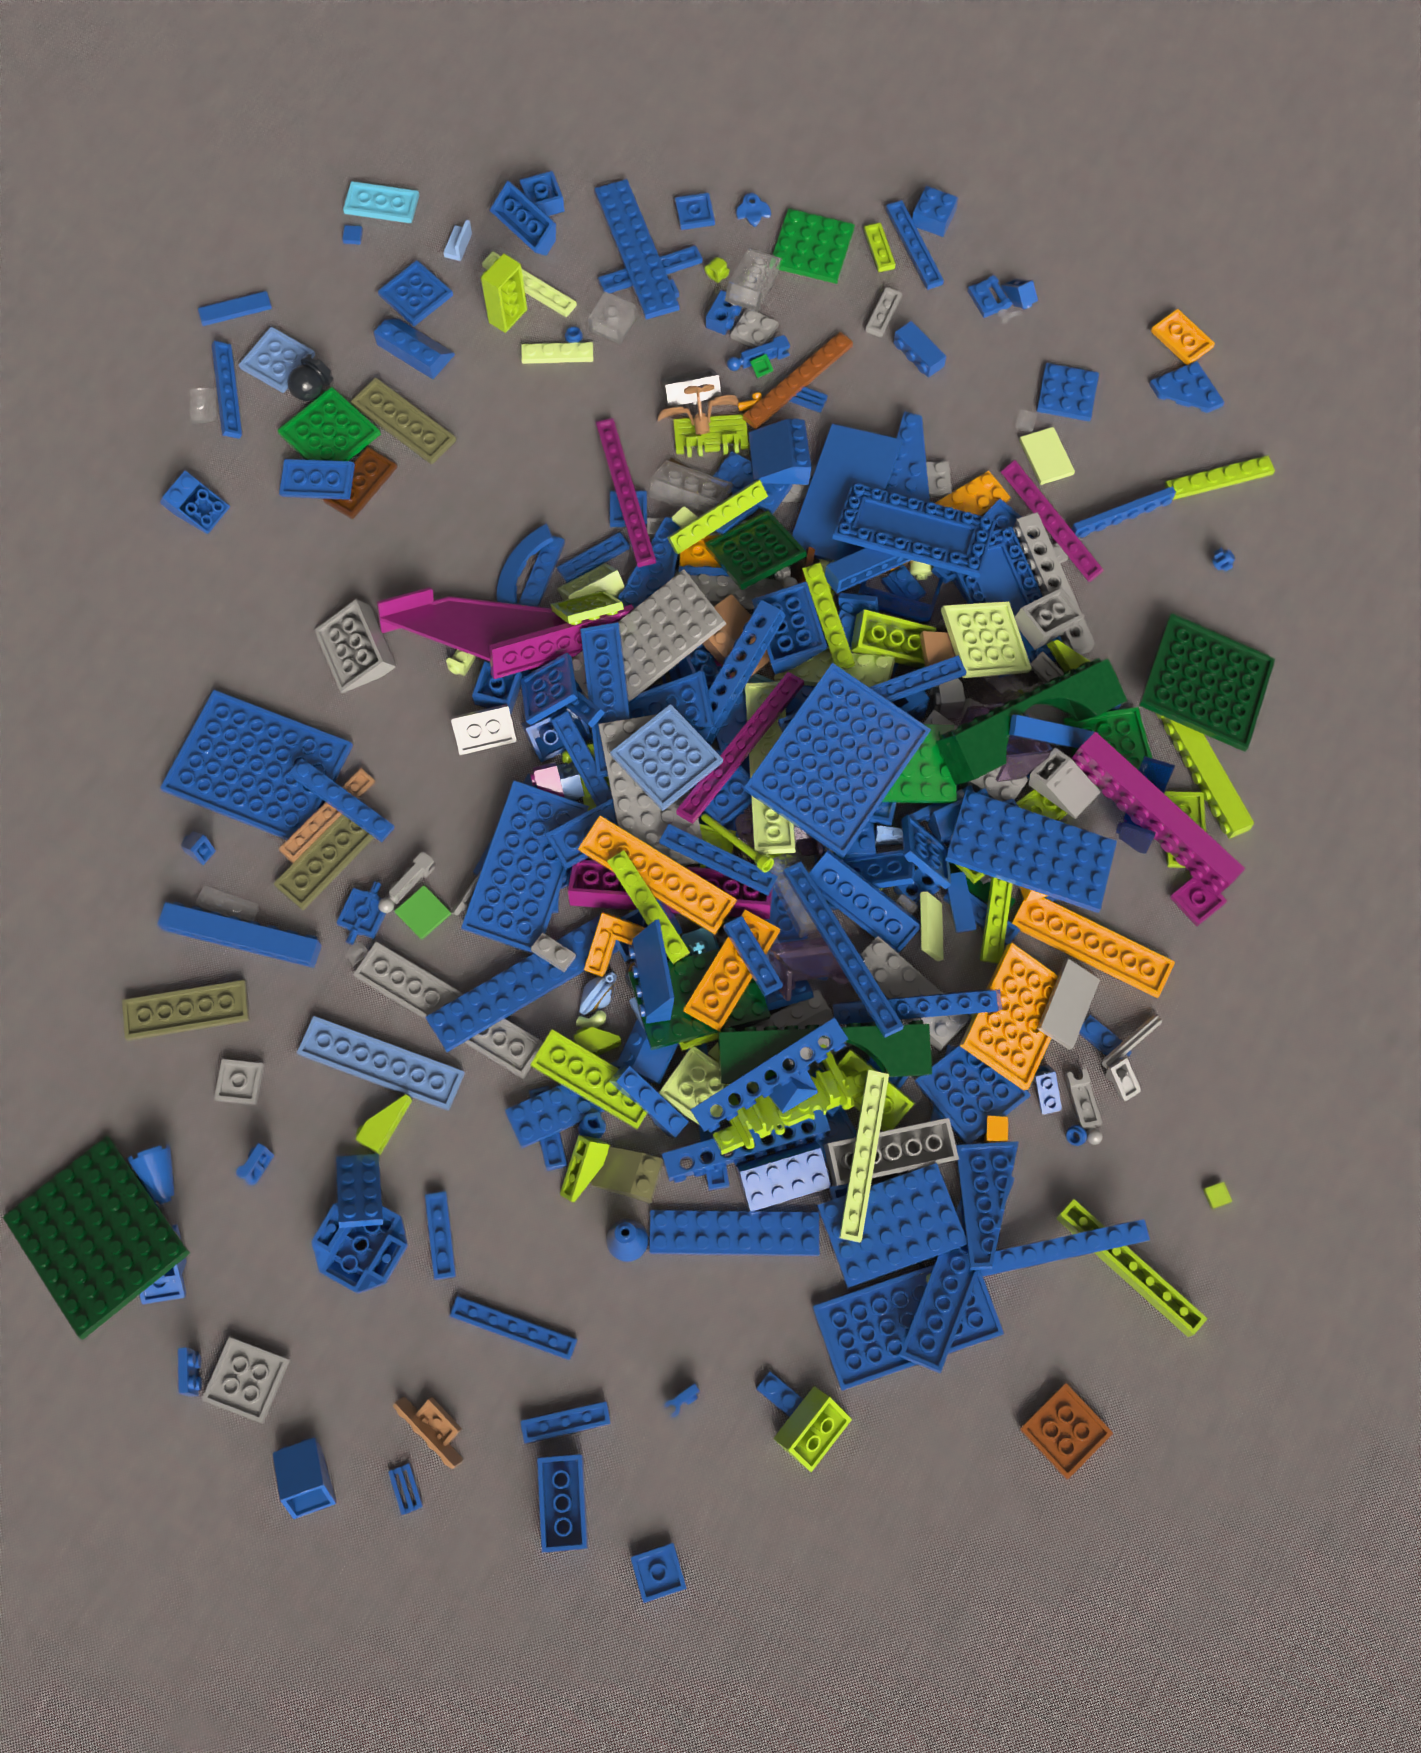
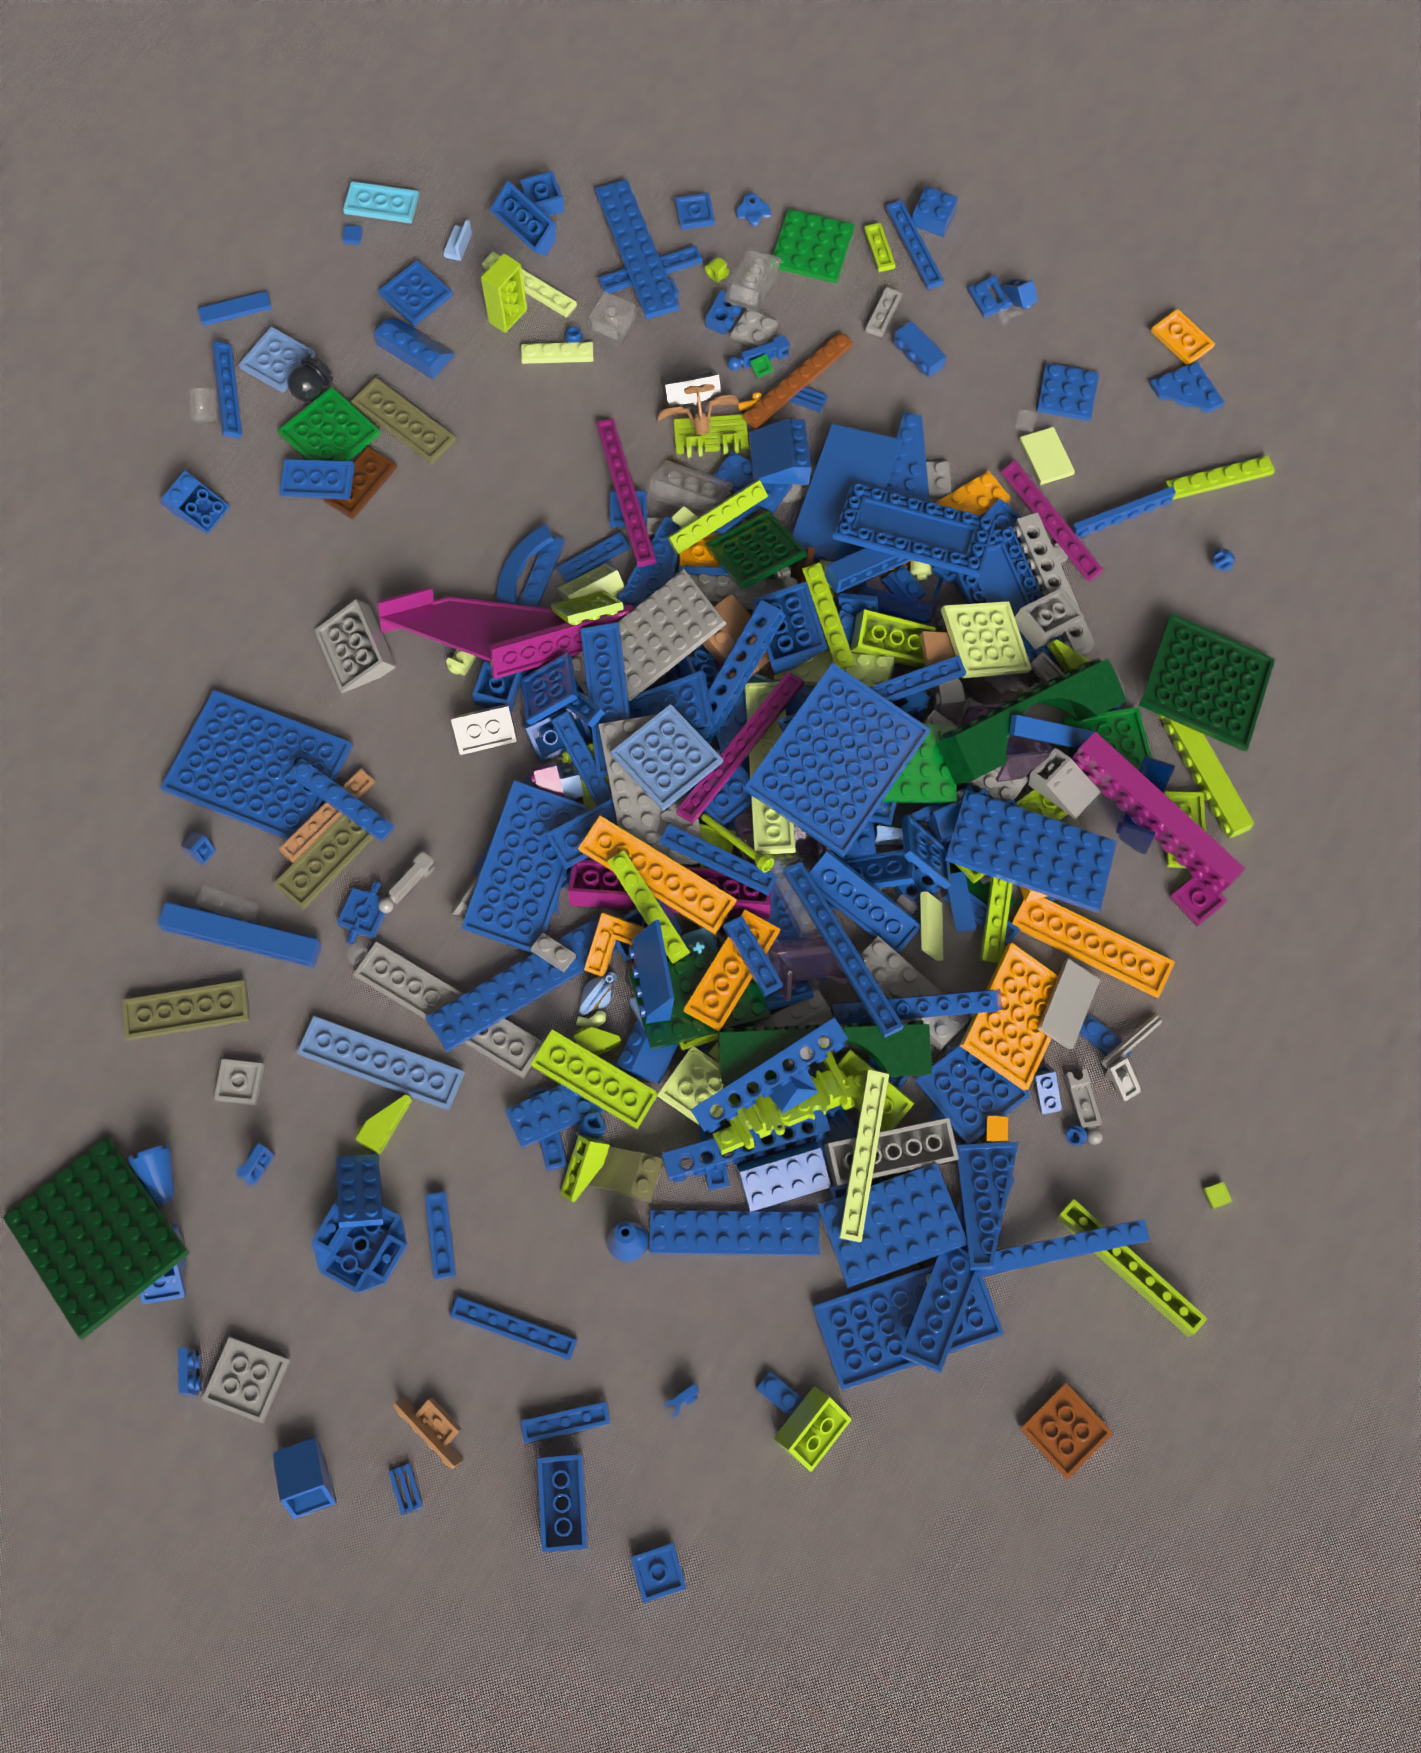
bright green tile [394,885,451,941] -> none
blue arch [609,1065,689,1138] -> none

